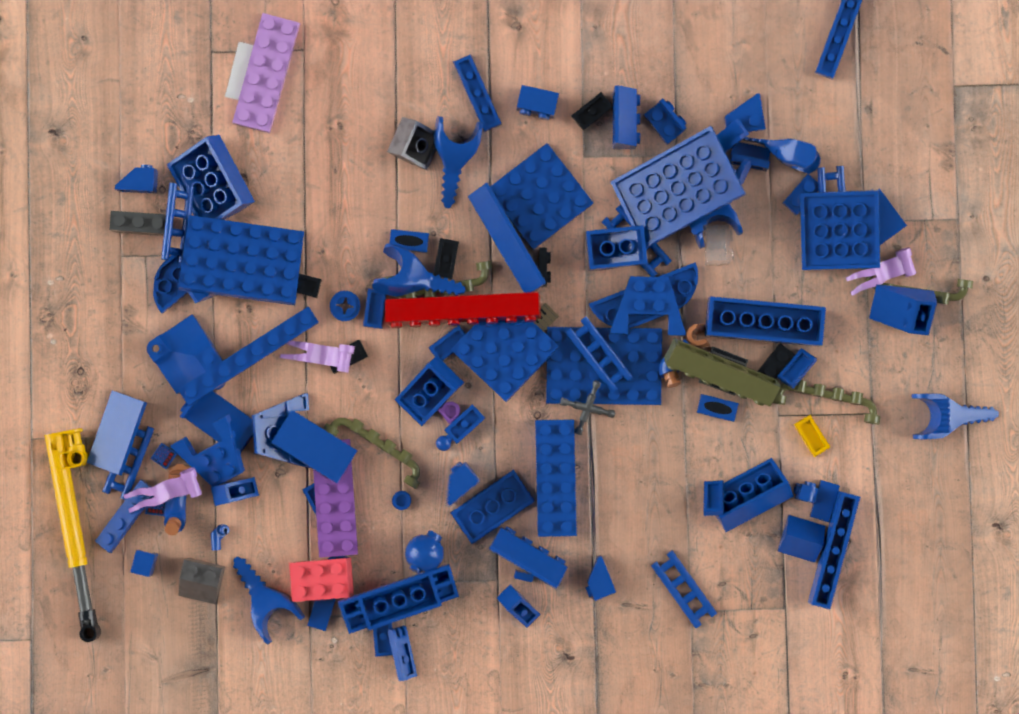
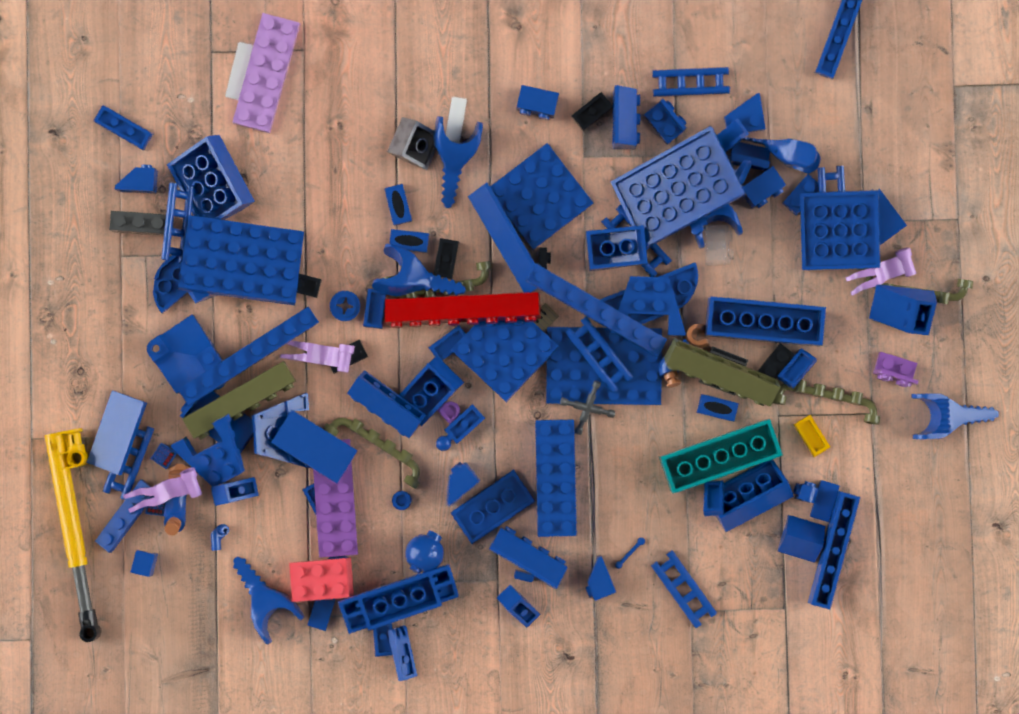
flat silver slope [178,558,225,604] -> none
blue tile [453,54,502,132] -> none
none -> blue tile [93,105,153,151]
none -> olive brick [183,361,296,440]
none -> blue brick [347,370,426,438]
none -> blue tile [384,184,412,226]
none -> white sticker [446,97,467,142]
none -> blue plate [525,263,667,356]
none -> blue hinge [615,537,645,569]
none -> blue bar [652,67,730,97]
none -> teal brick [659,419,783,494]
none -> blue brick [743,166,786,209]
none -> medium lavender bracket [873,352,918,388]

